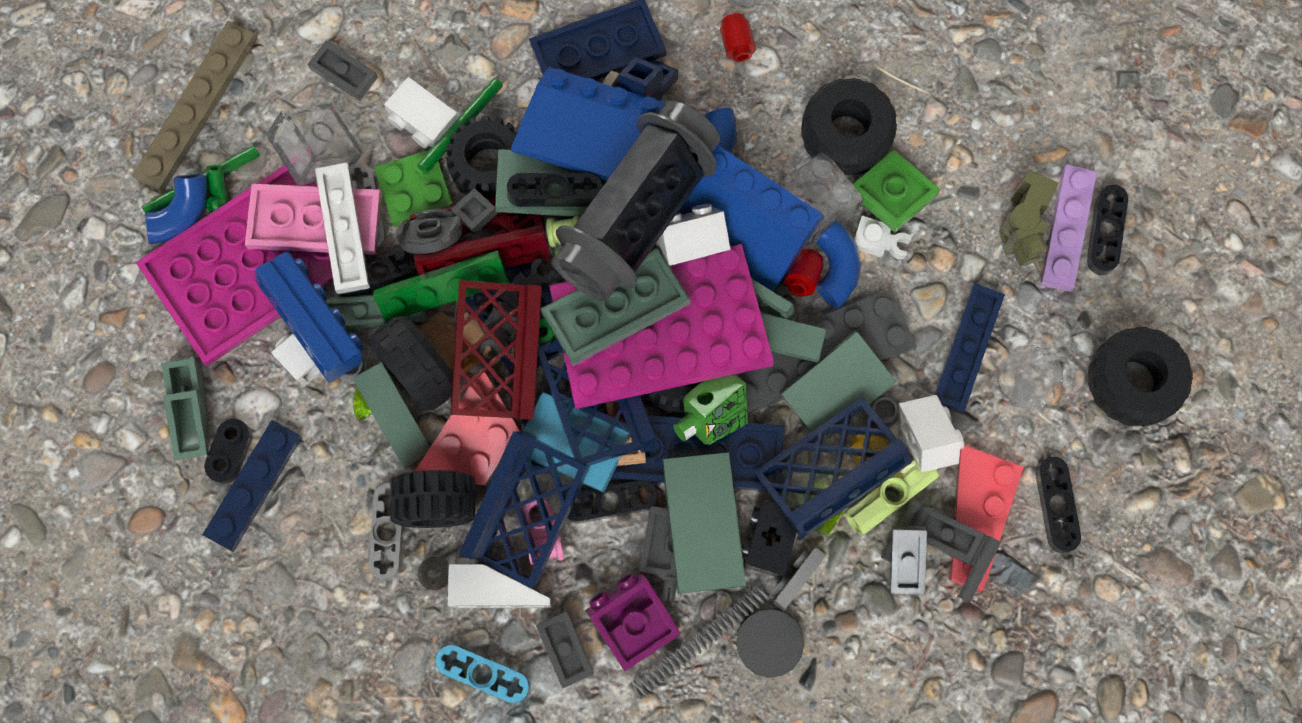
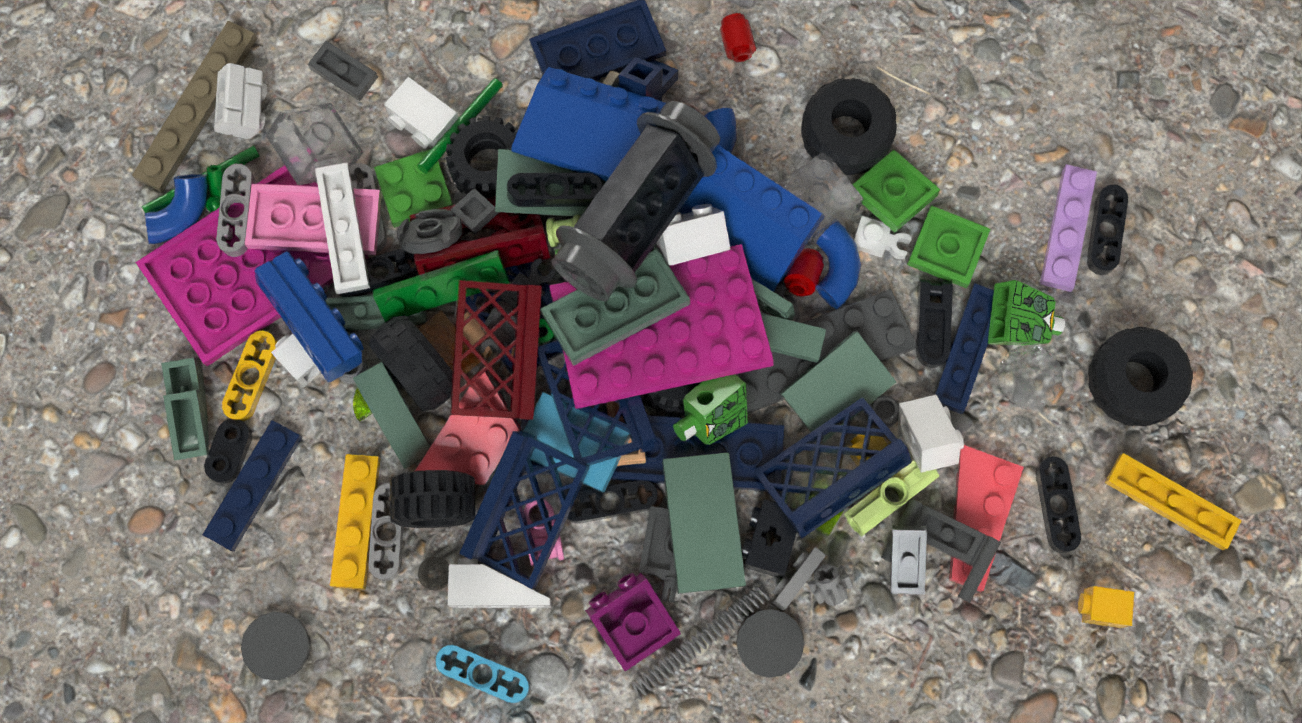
dark grey plate [536,611,594,688] -> none
olive hips [999,170,1059,267] -> none
none -> white brick [214,63,267,139]
none -> light grey beam [216,164,255,257]
none -> yellow beam [222,331,278,422]
none -> dark grey tile [241,612,311,681]
none -> yellow plate [330,454,381,590]
none -> light grey gear [808,564,853,606]
none -> bright green plate [907,205,991,288]
none -> black plate [916,279,953,368]
none -> bright green torso [988,280,1065,346]
none -> yellow brick [1078,586,1134,628]
none -> yellow plate [1105,453,1242,550]

